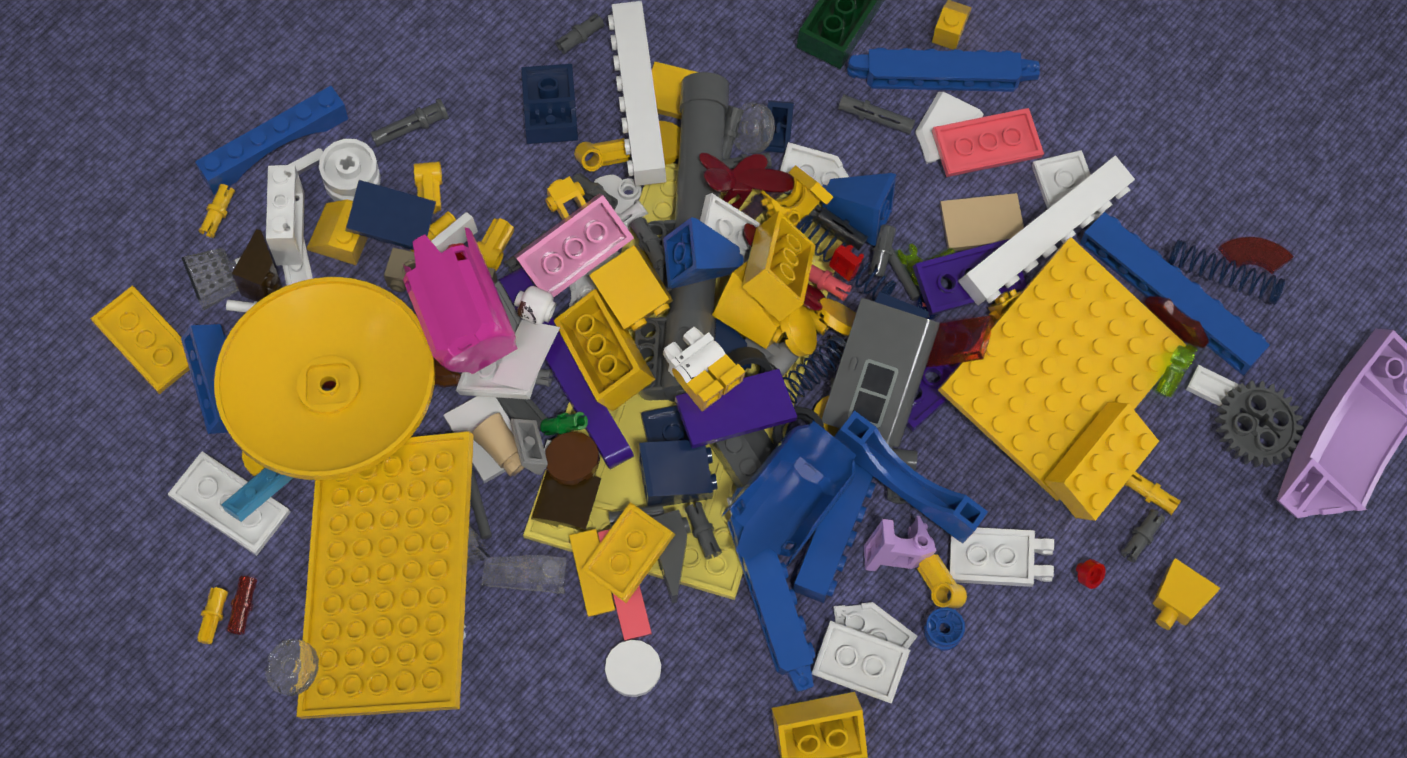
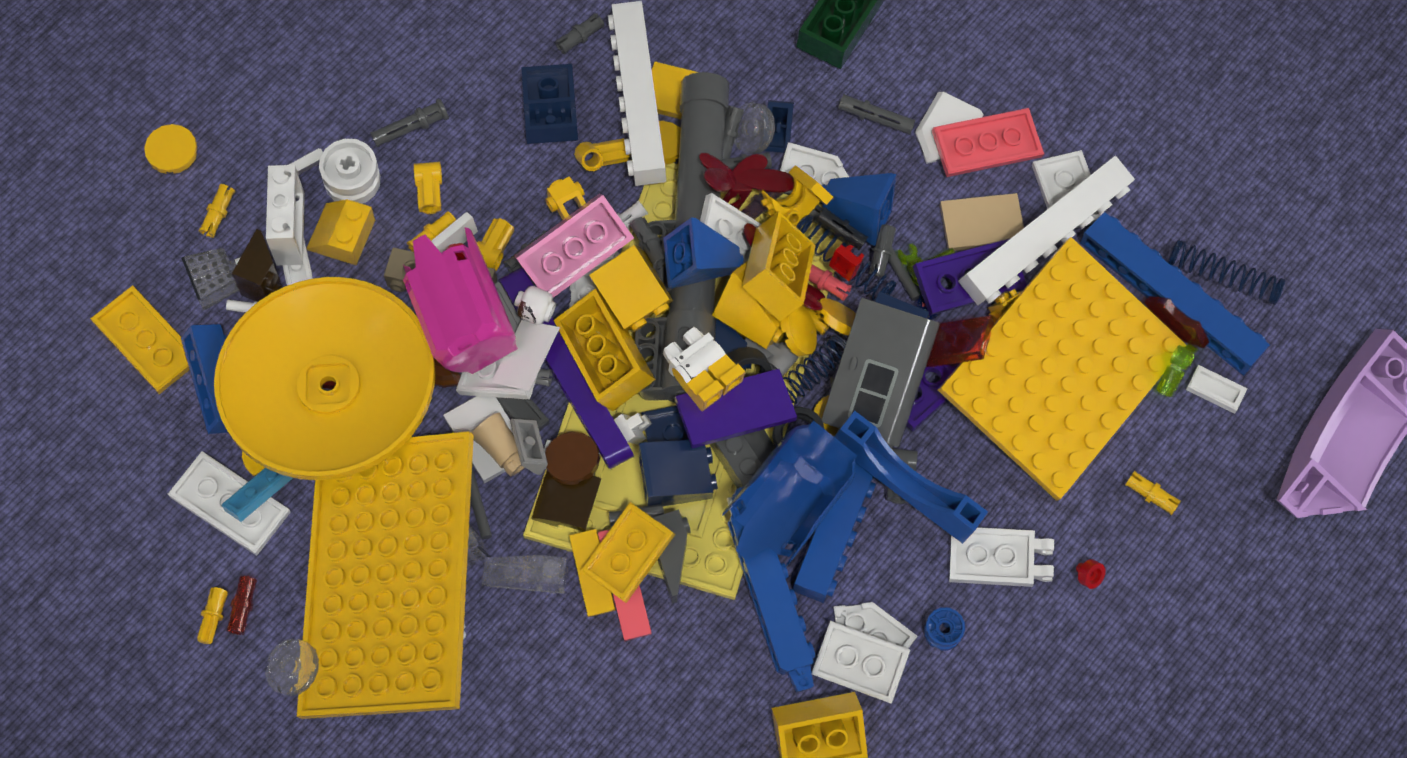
blue arch [195,86,348,195] -> none
dark blue tile [345,180,436,250] -> none
green pin [540,412,588,436] -> none
dark grey pin [572,173,618,210] -> none
white plate [594,175,642,214] -> none
white tile [605,640,661,697] -> none
dark grey pin [685,502,722,560] -> none
blue hinge [847,48,1040,92] -> none
lavender tile [864,516,937,571] -> none
yellow piece [917,554,967,608] -> none
yellow slope [932,0,972,50] -> none
yellow brick [1044,402,1159,521] -> none
dark grey pin [1120,509,1165,563] -> none
yellow torso [1153,558,1220,630] -> none
dark grey gear [1215,381,1304,468] -> none
clear red tile [1218,237,1294,274] -> none
none -> yellow tile [144,124,197,174]
none -> white tile [614,413,652,445]

